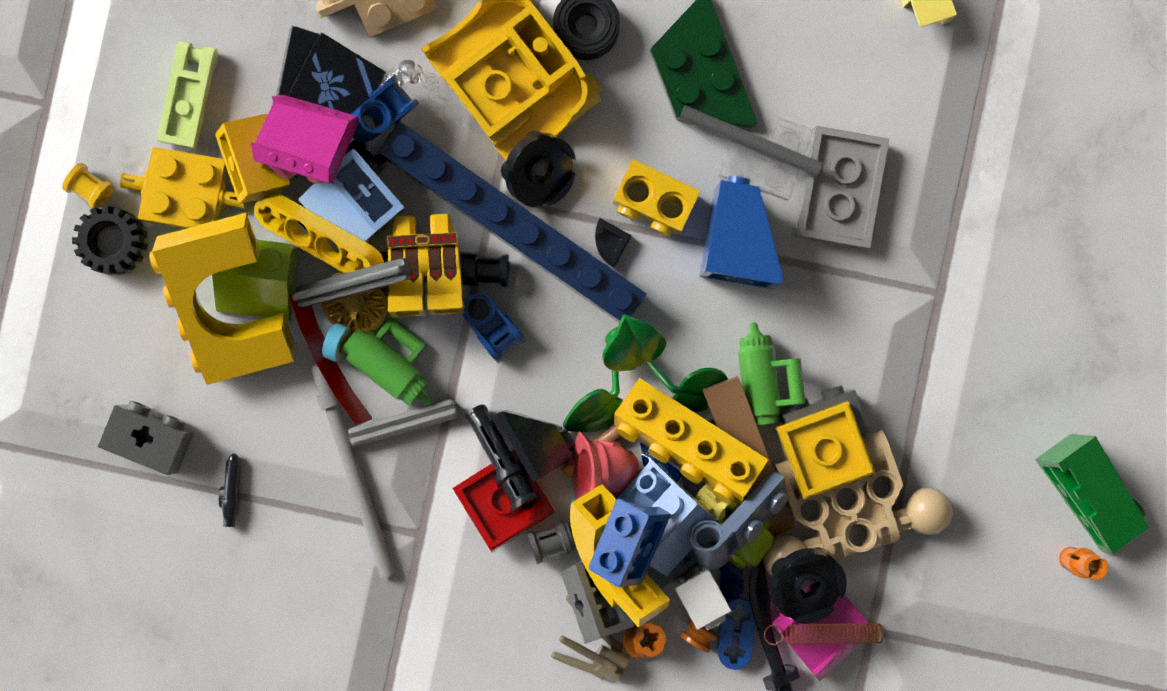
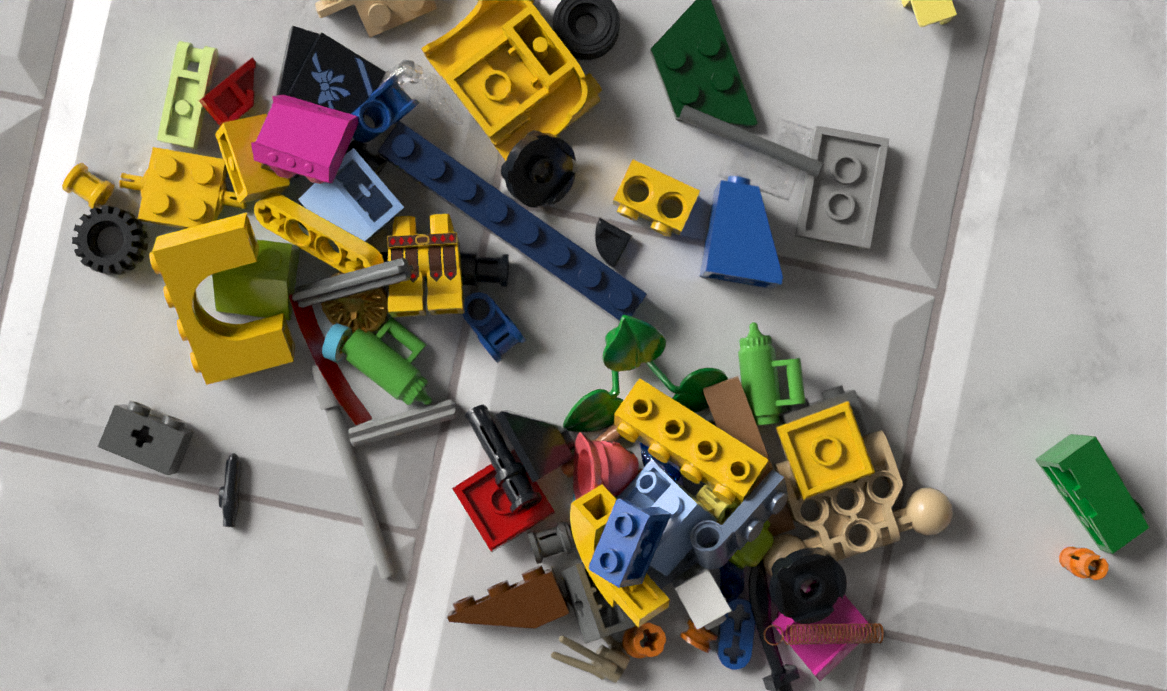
none -> red tile [199,57,256,127]
none -> reddish brown slope [447,565,570,629]

